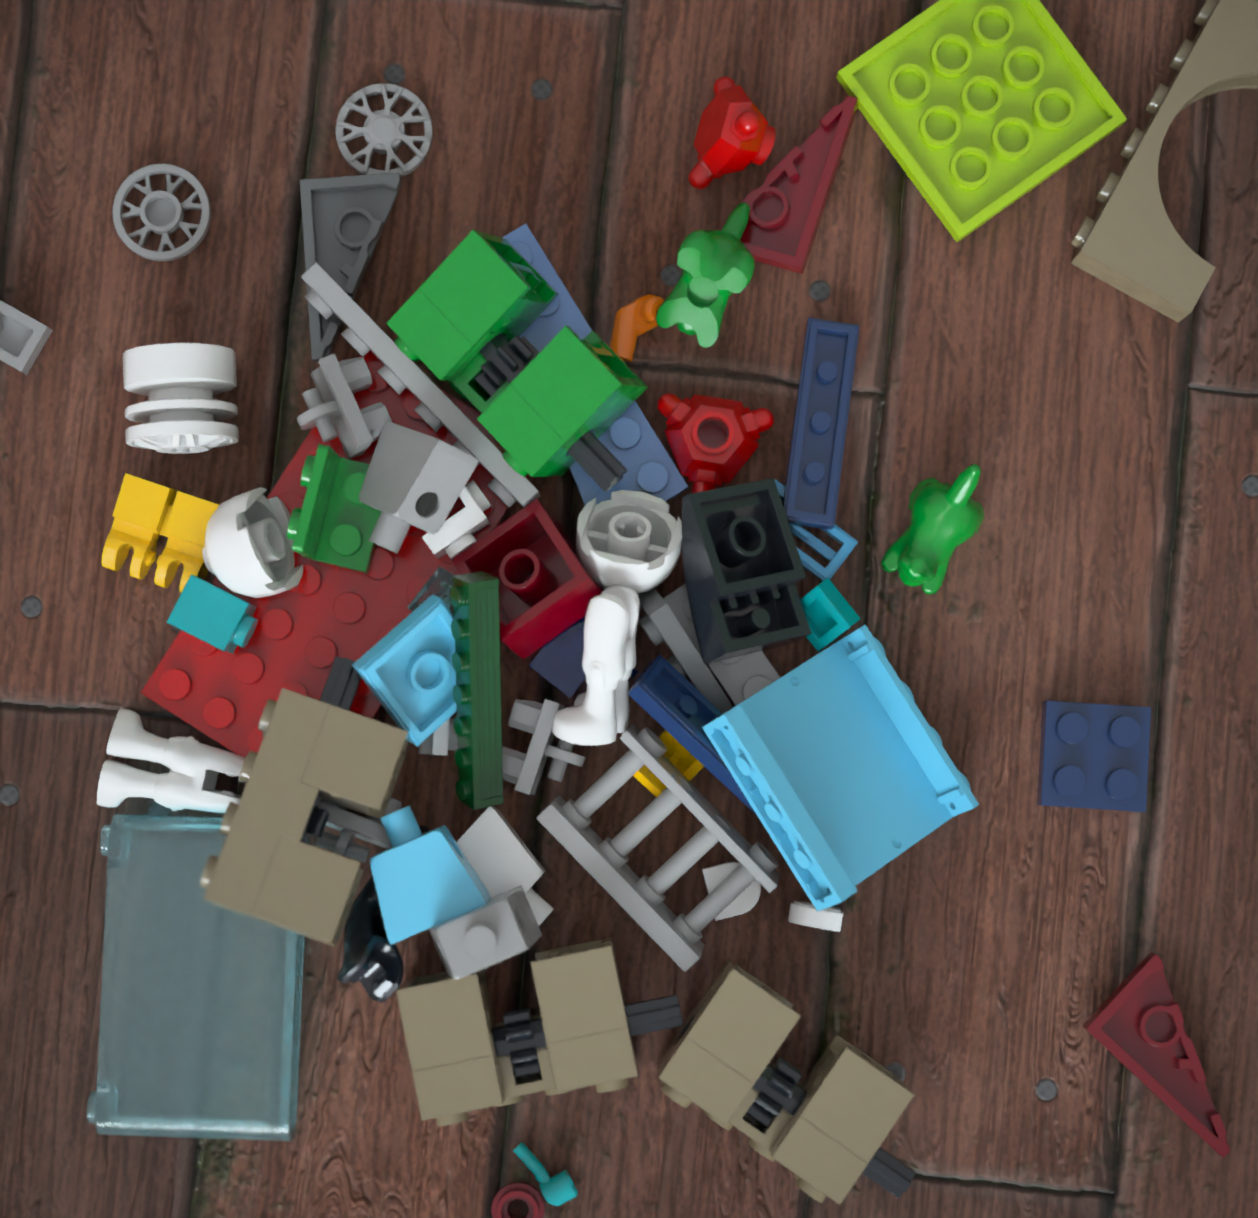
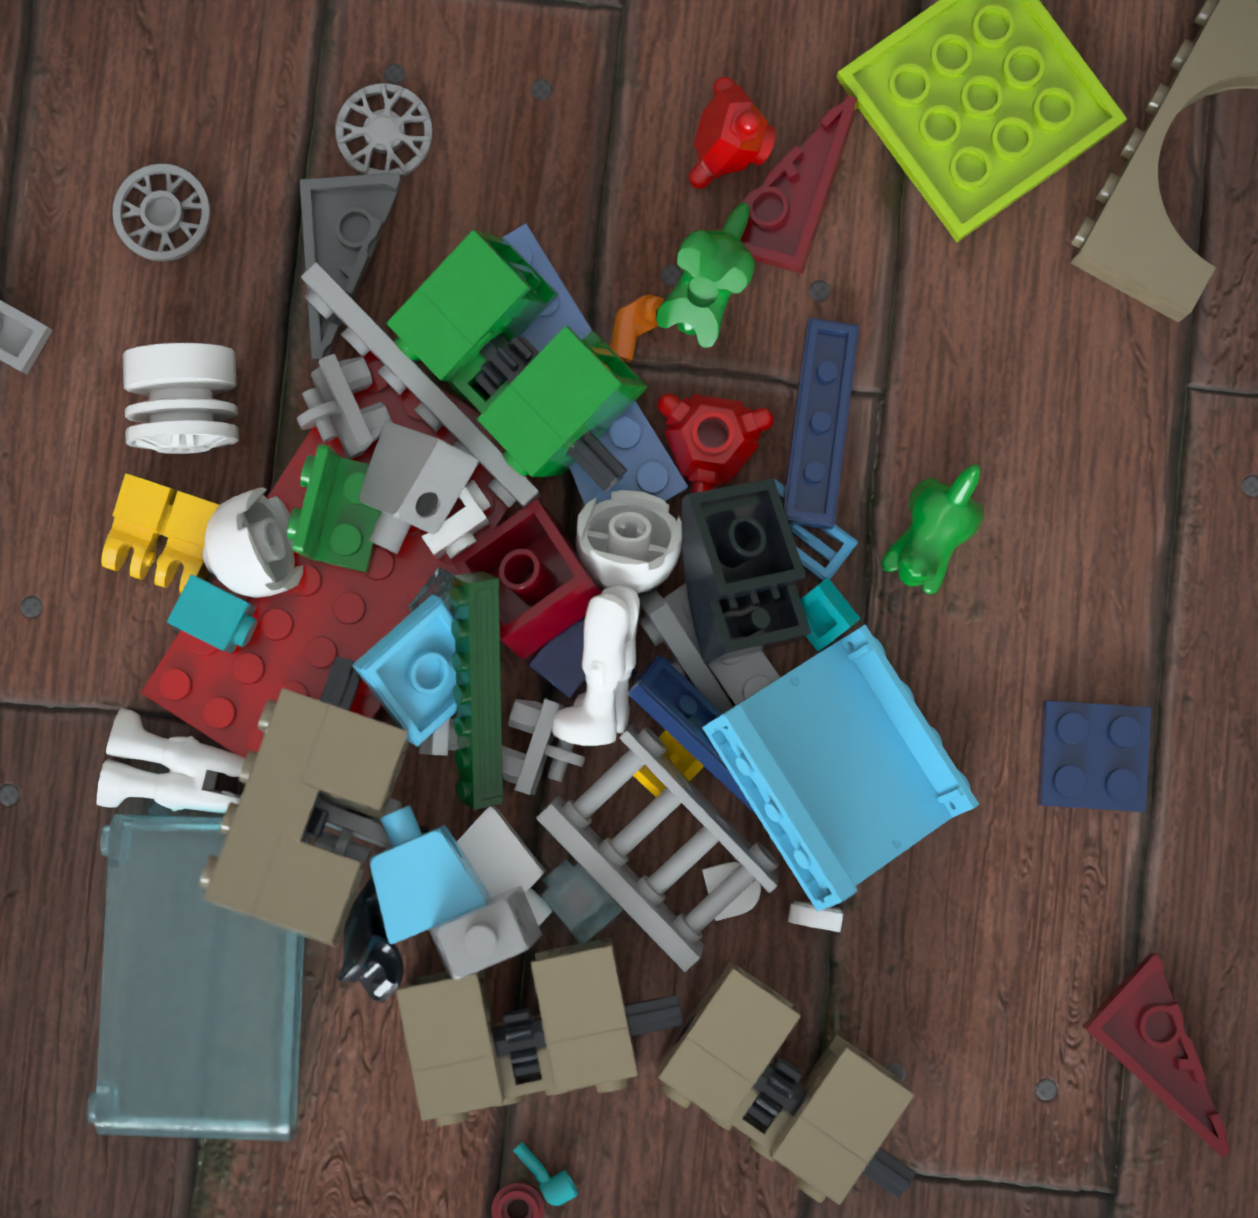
none -> clear light blue window [541,859,623,946]

